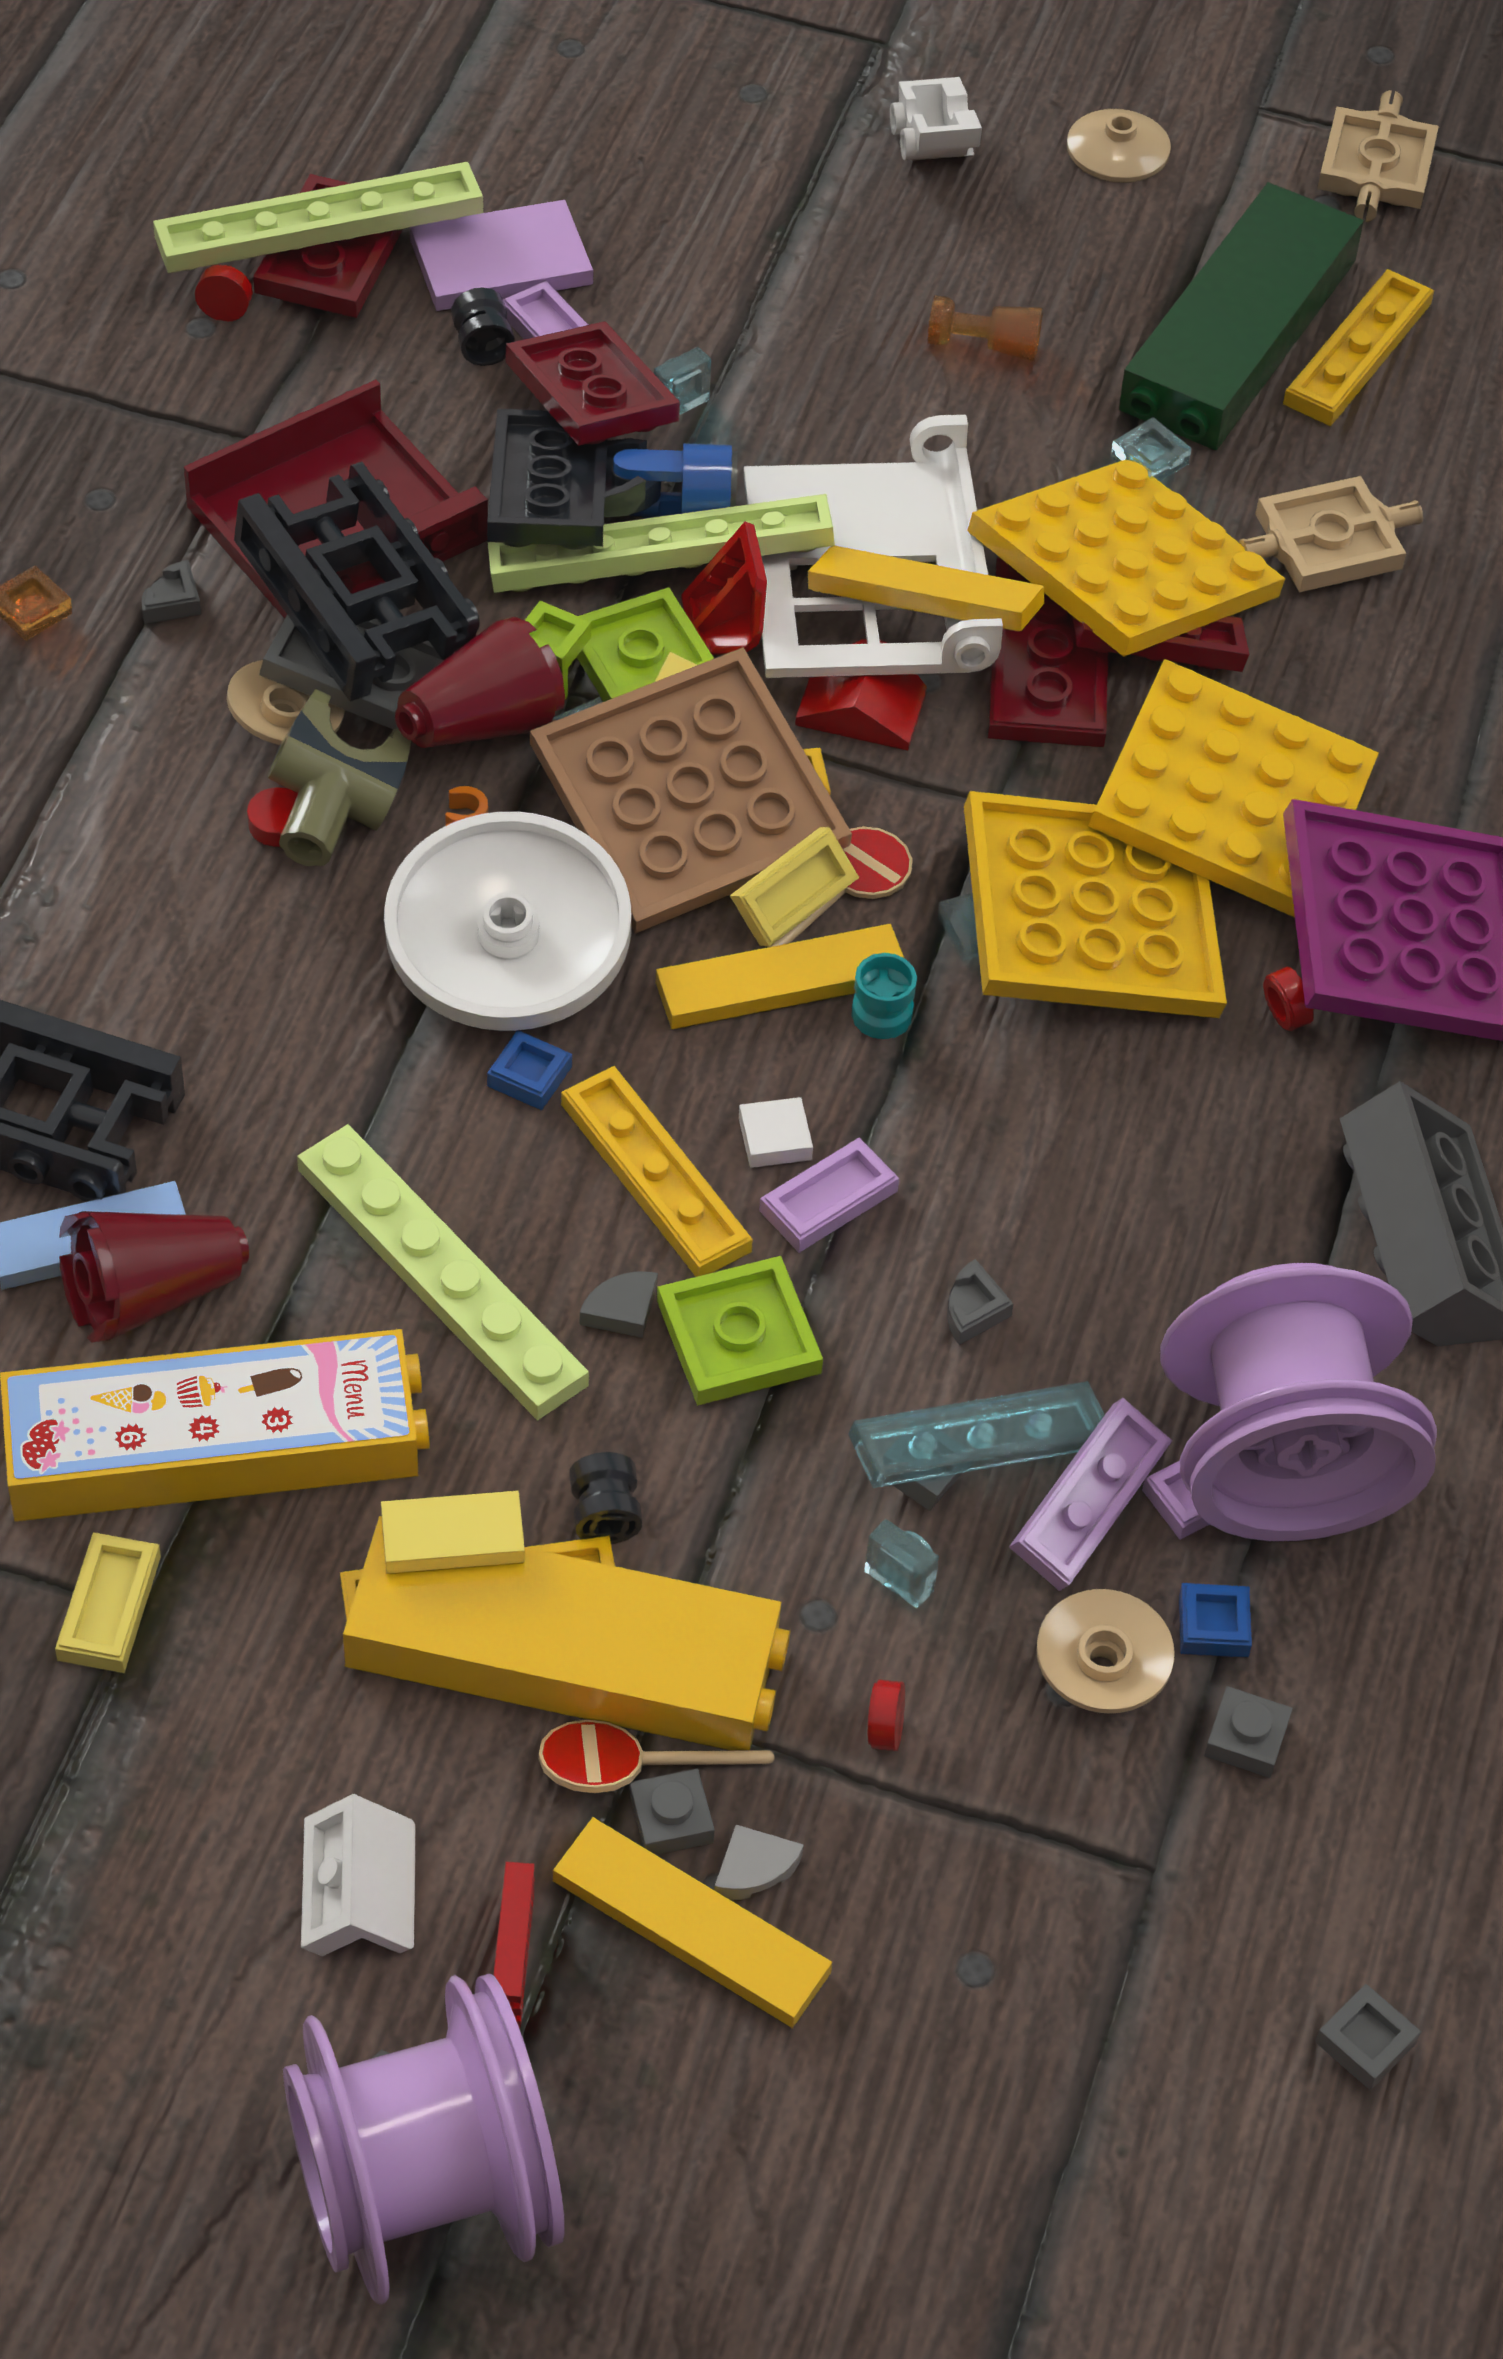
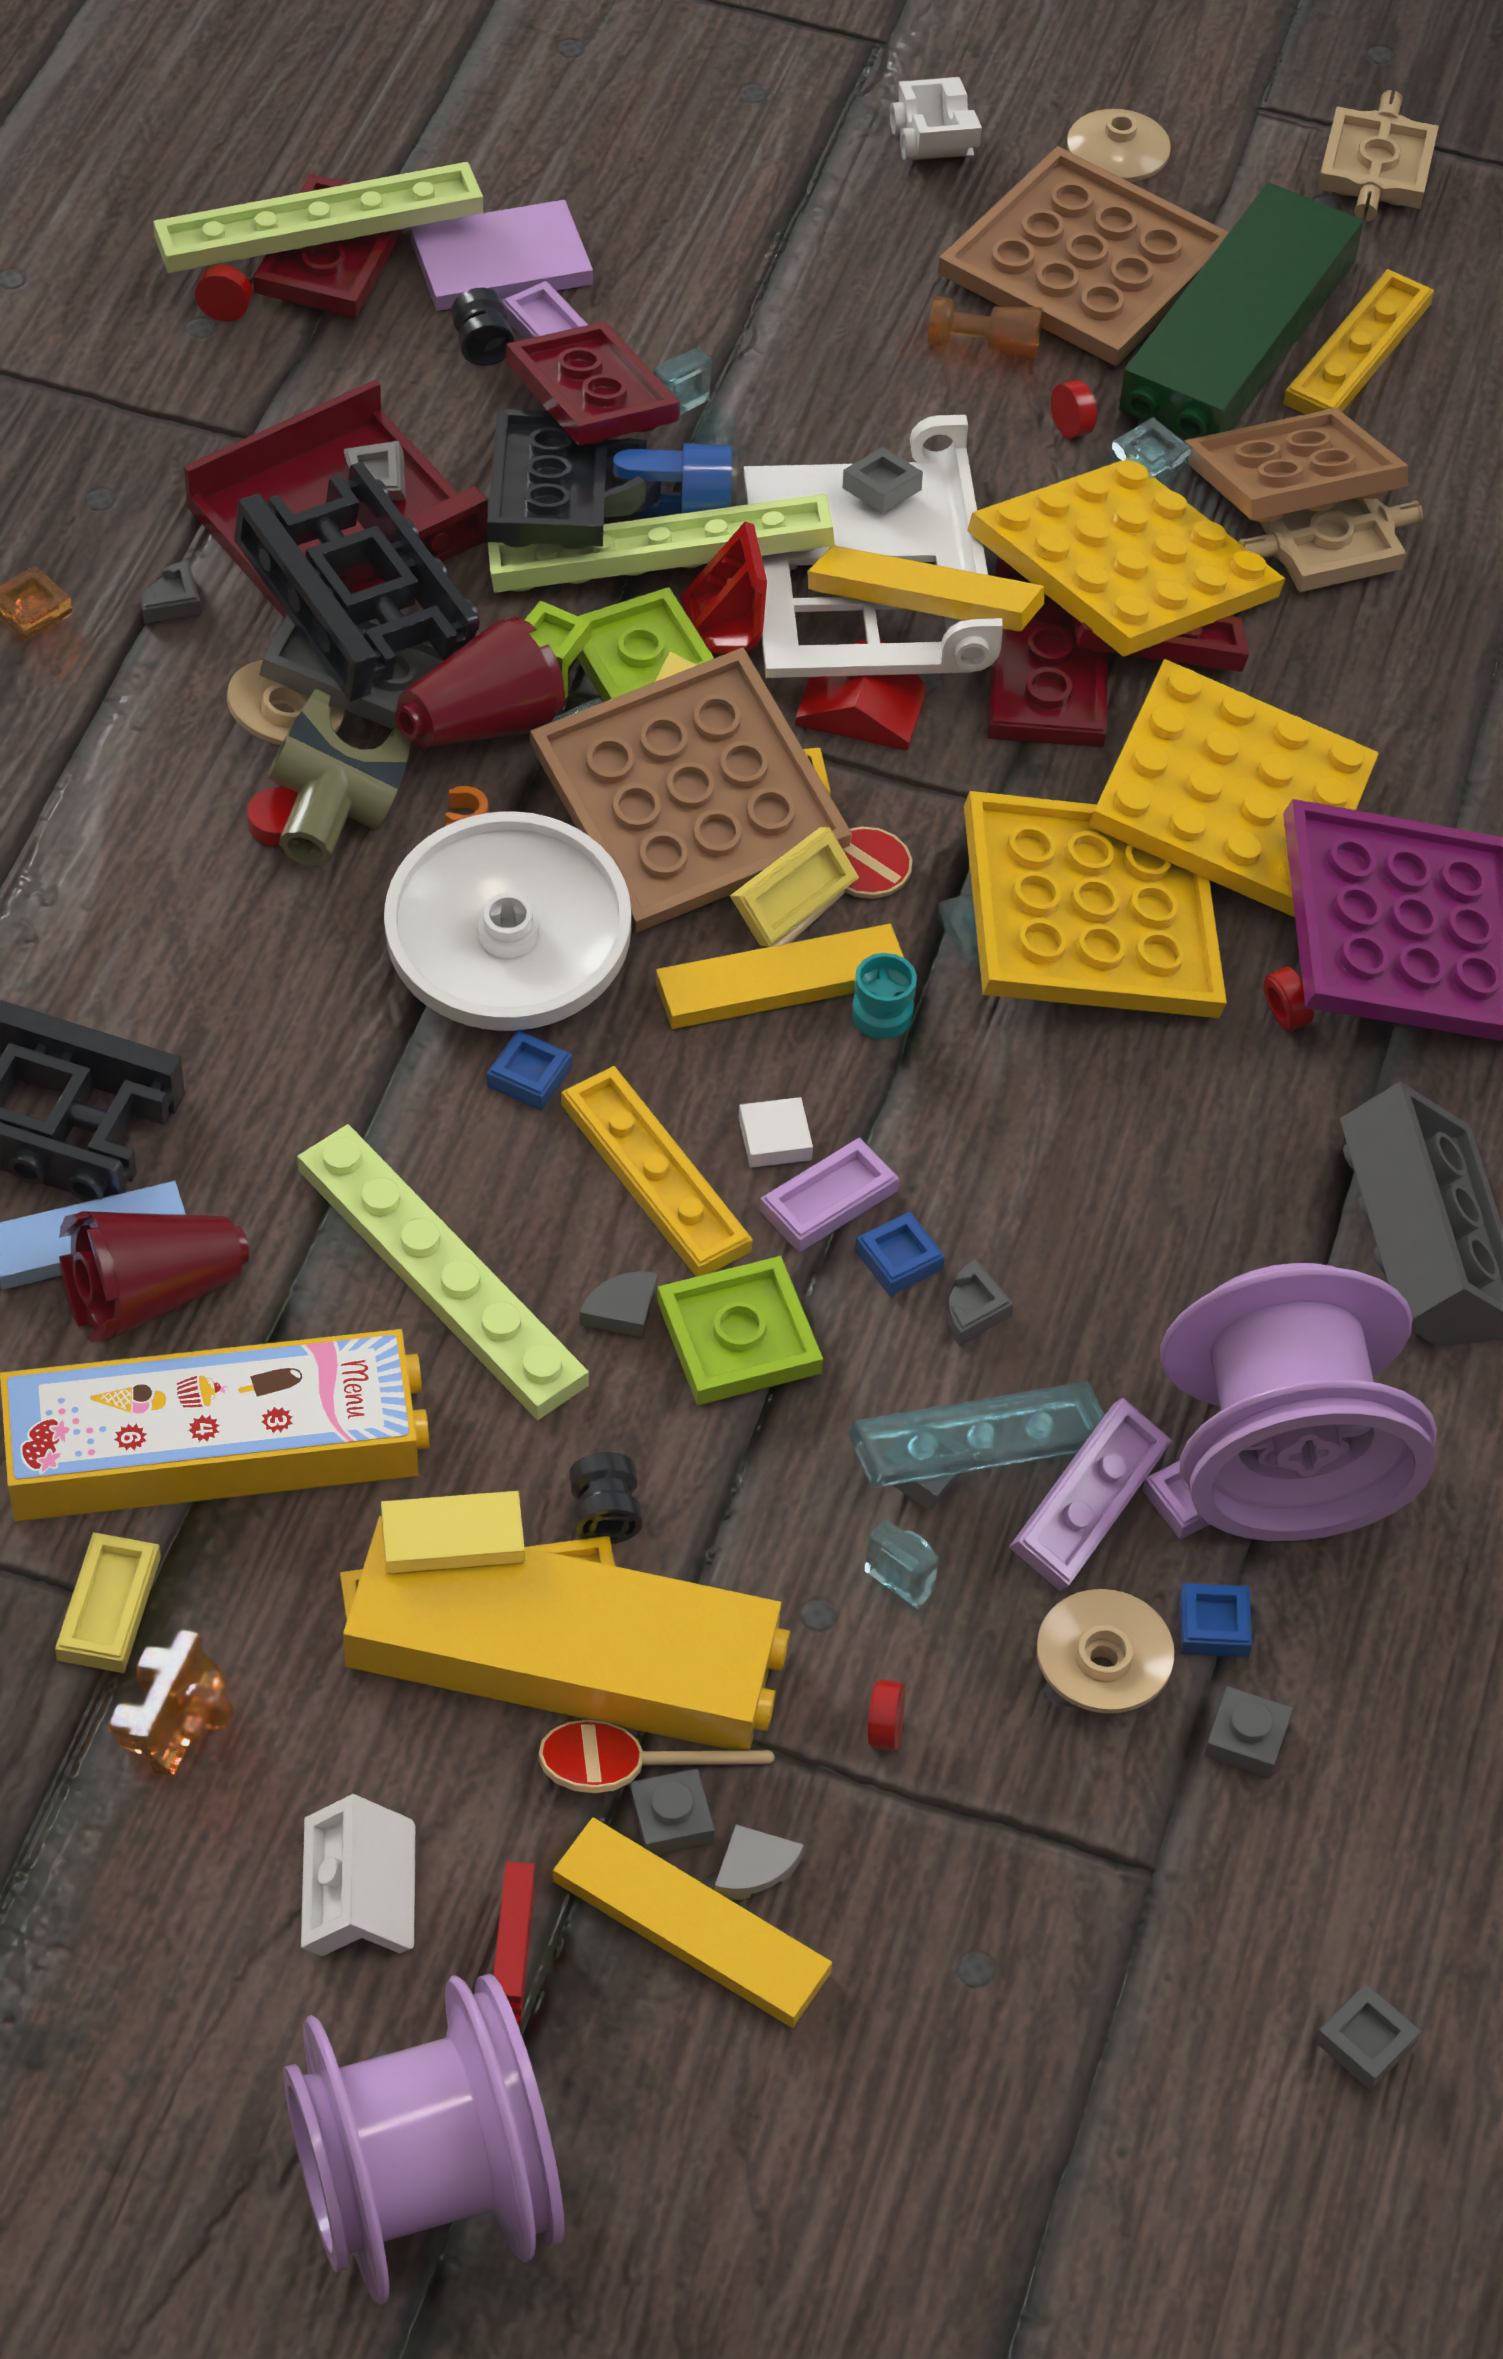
none -> clear orange hips [108,1630,235,1776]
none -> light grey tile [344,441,406,500]
none -> dark grey plate [842,447,923,513]
none -> blue tile [855,1212,945,1296]
none -> medium nougat plate [938,146,1229,366]
none -> red tile [1050,380,1097,439]
none -> medium nougat plate [1184,408,1408,522]

